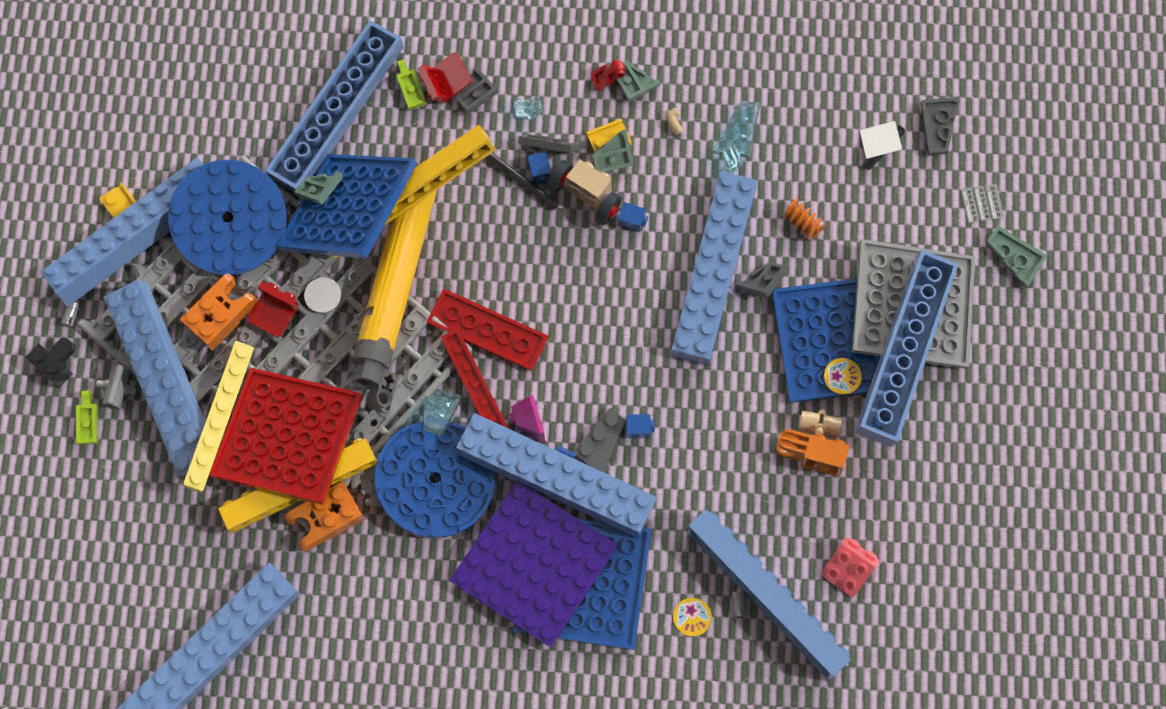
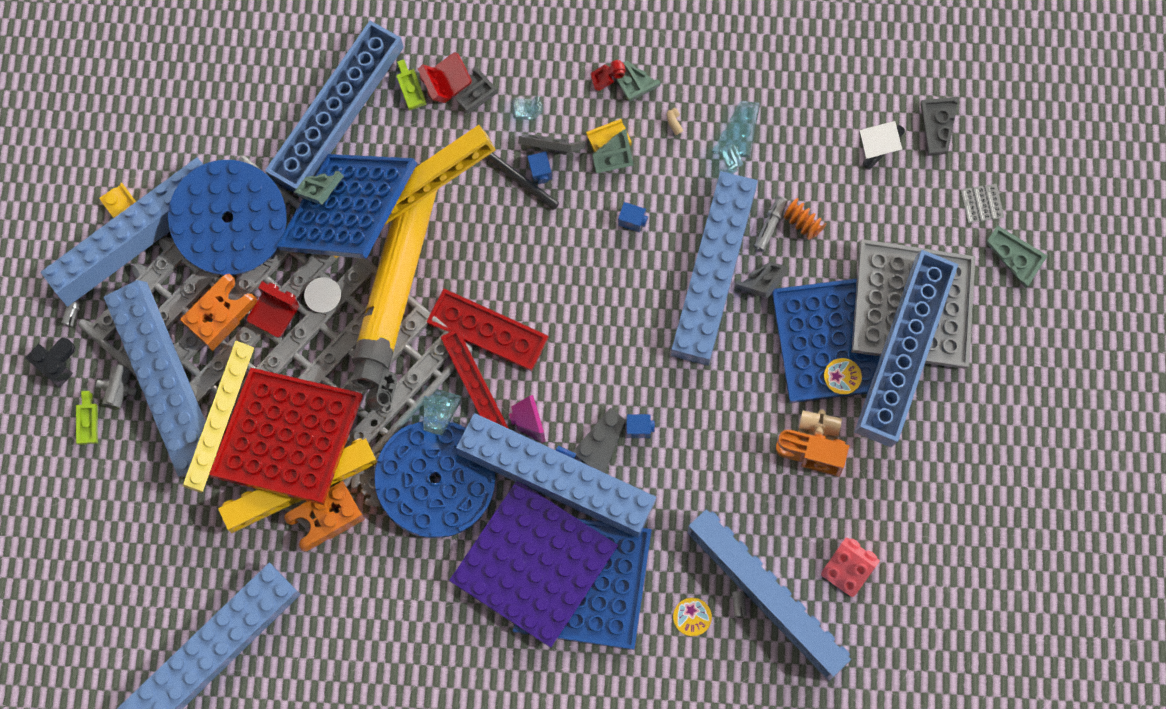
brick [546,159,622,226] -> none
none -> light grey pin [753,196,788,252]

